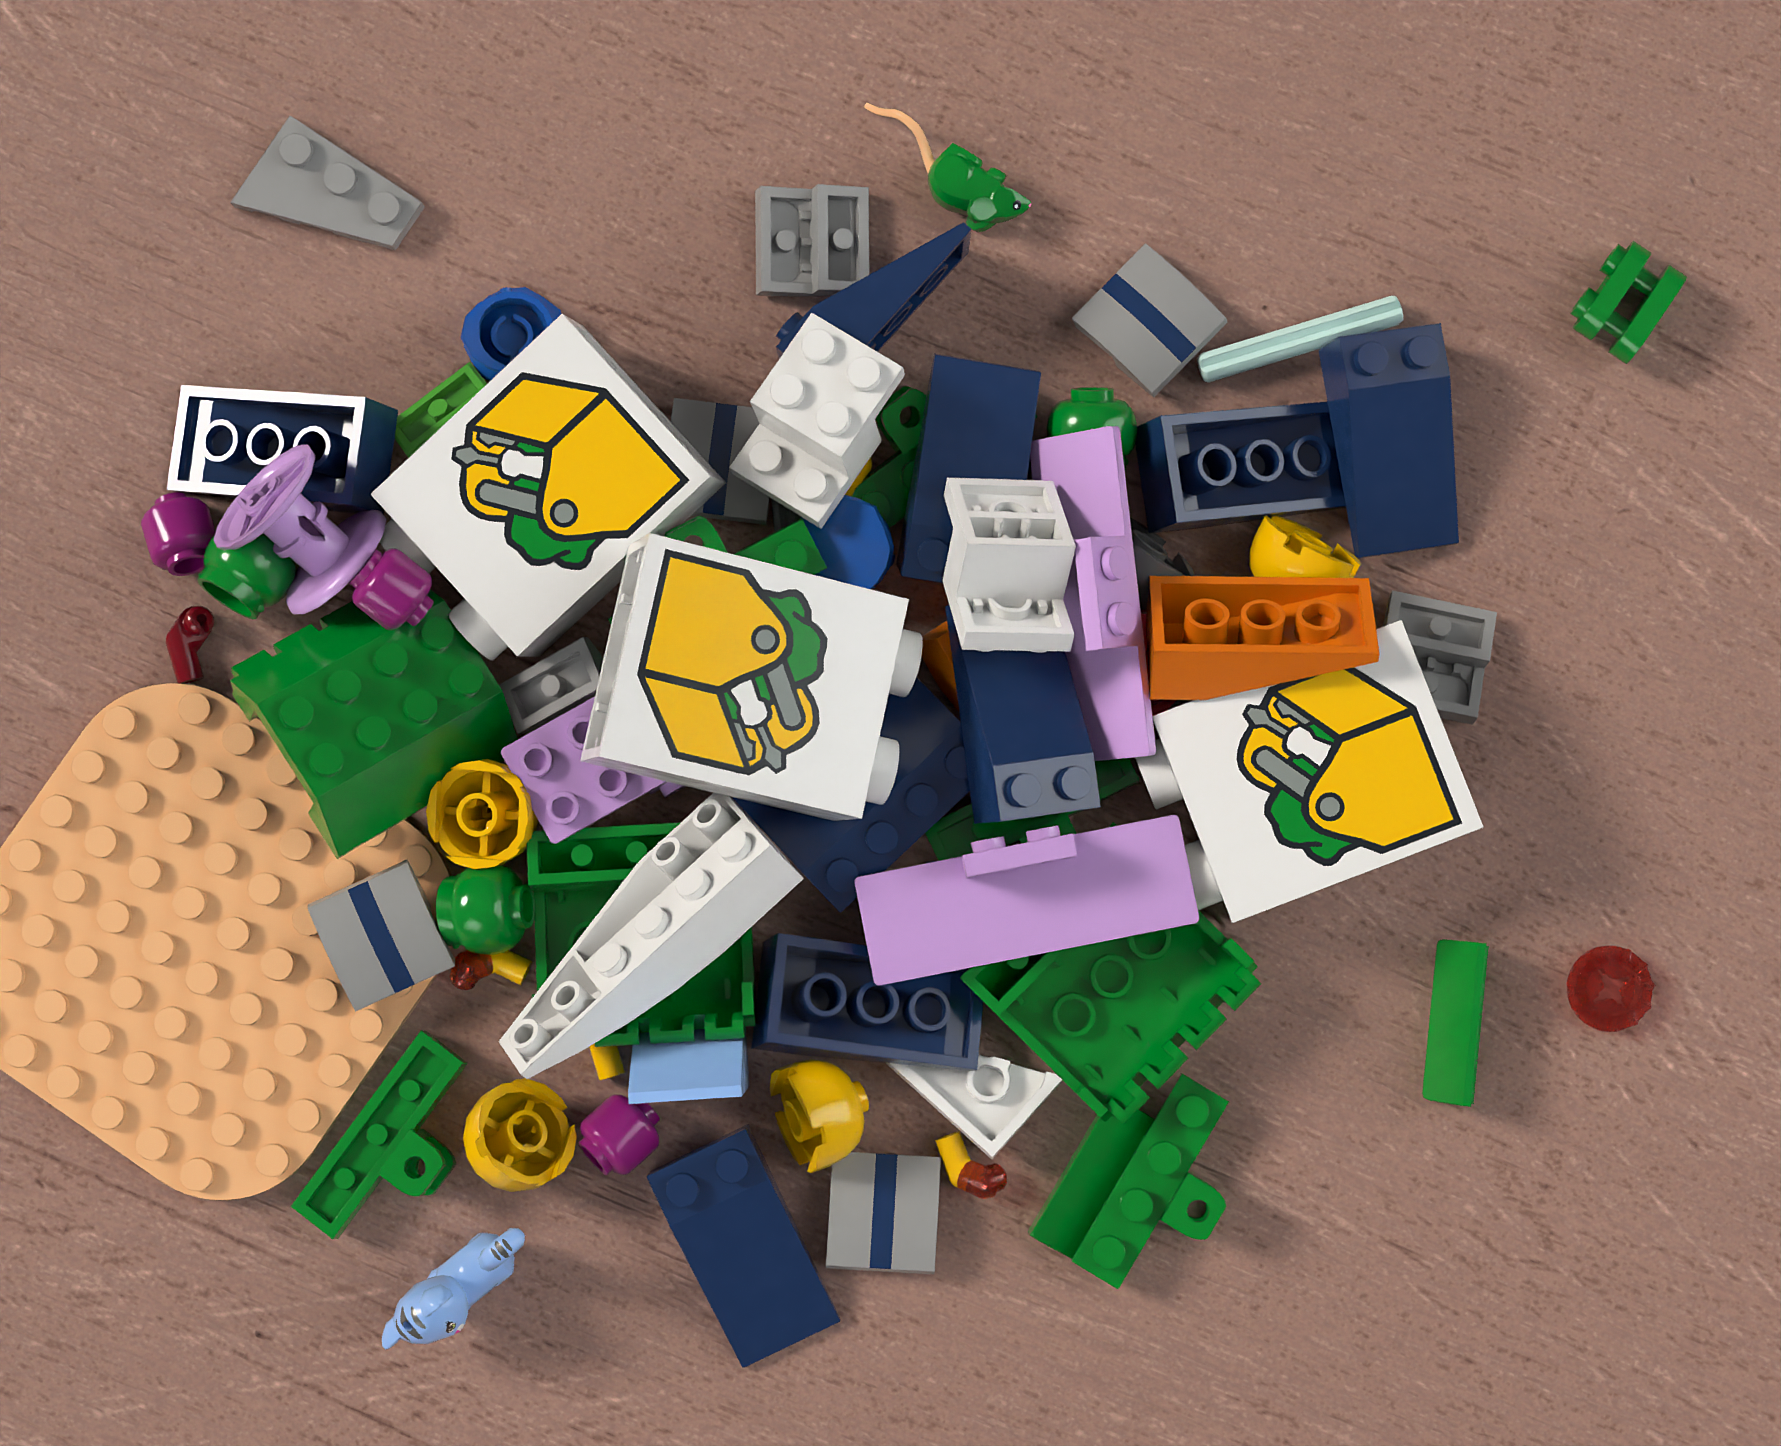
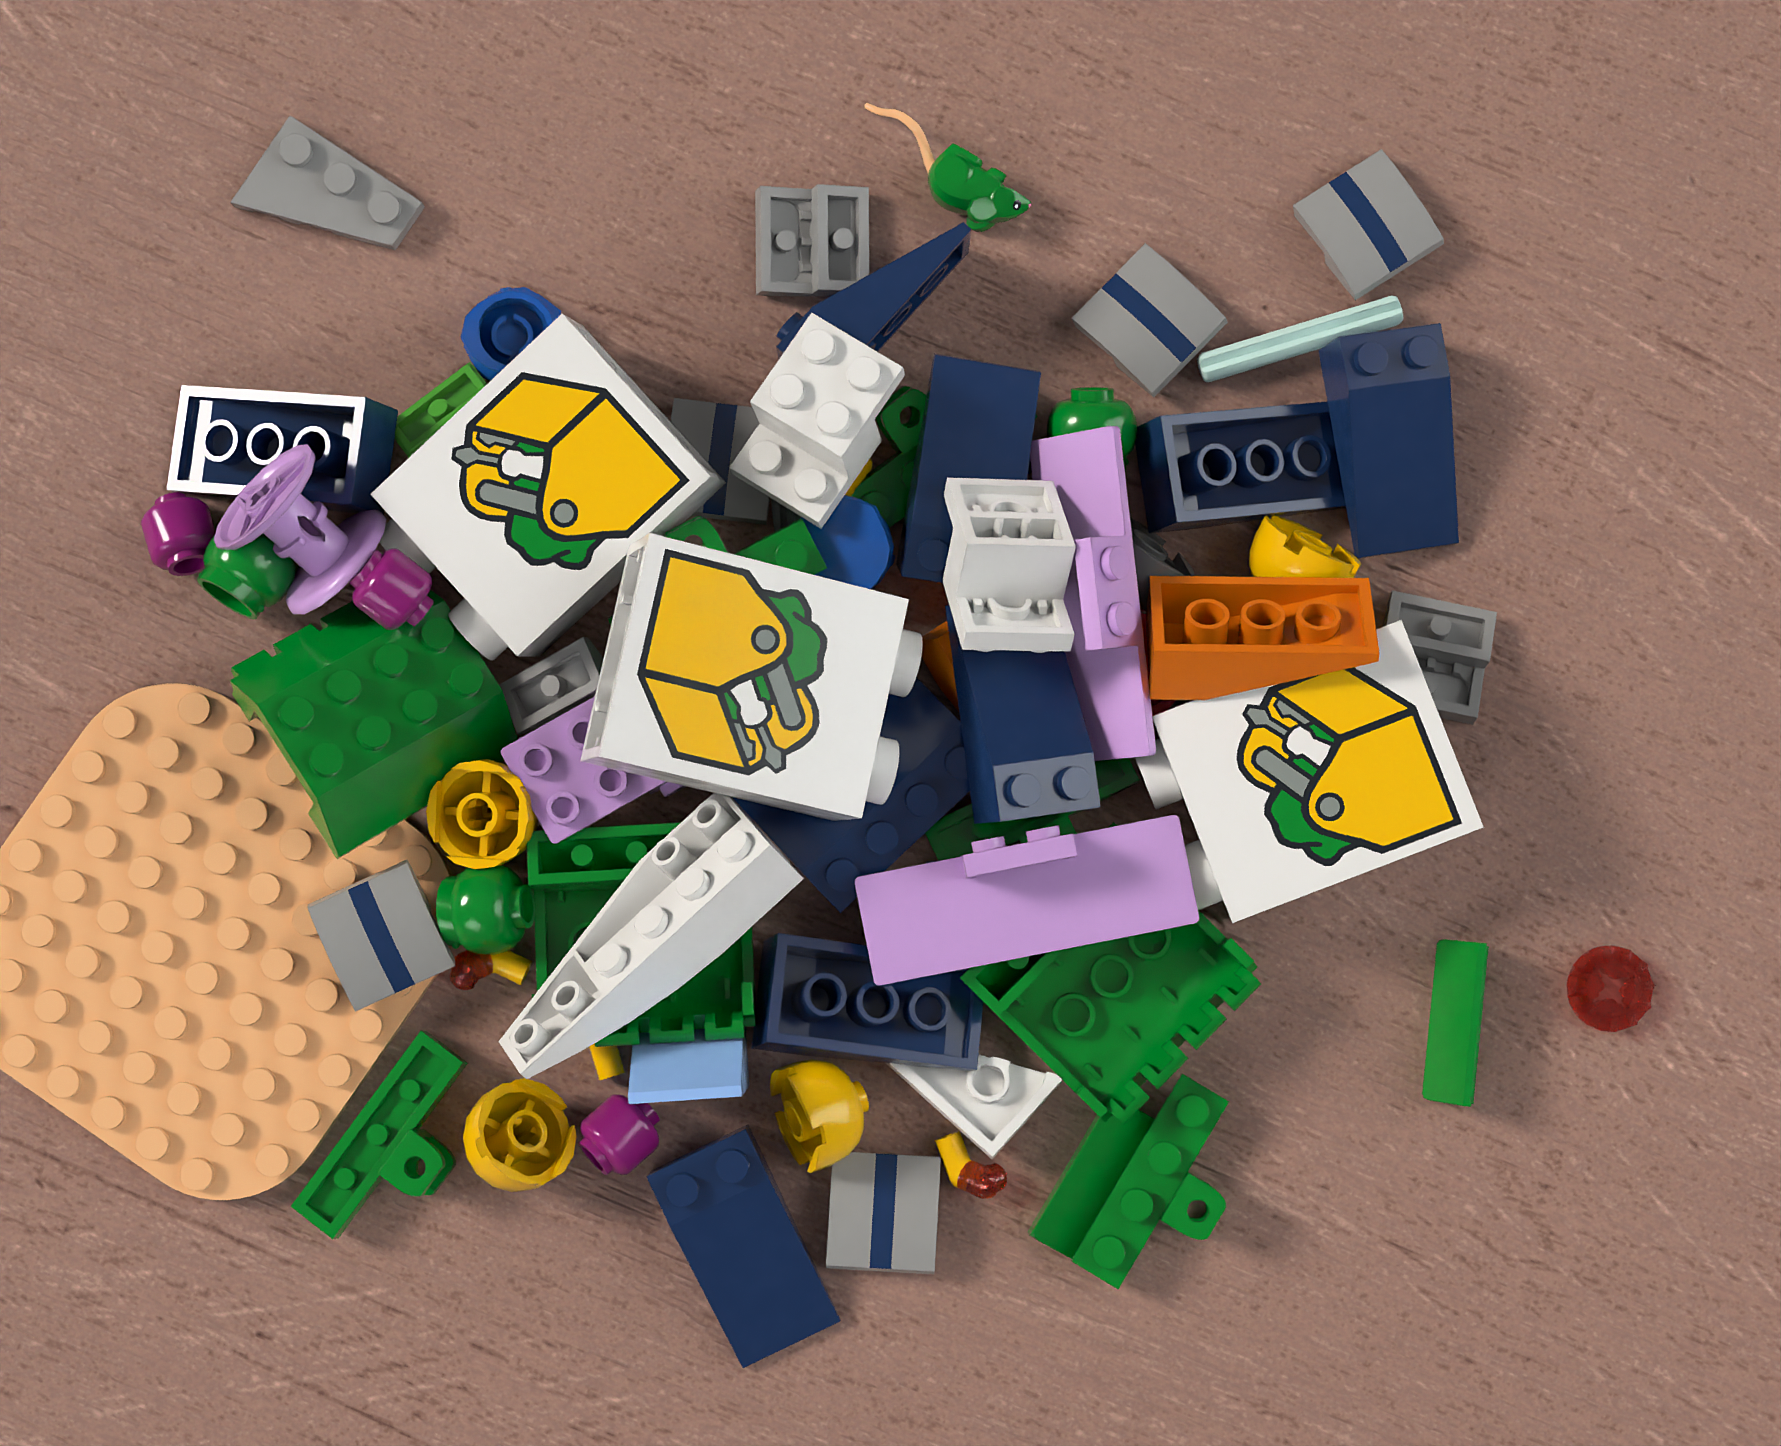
dark red arm [166,606,215,684] -> none
light blue animal [382,1228,525,1350] -> none
green brick [1570,241,1687,364] -> none
none -> light grey slope [1293,149,1444,300]

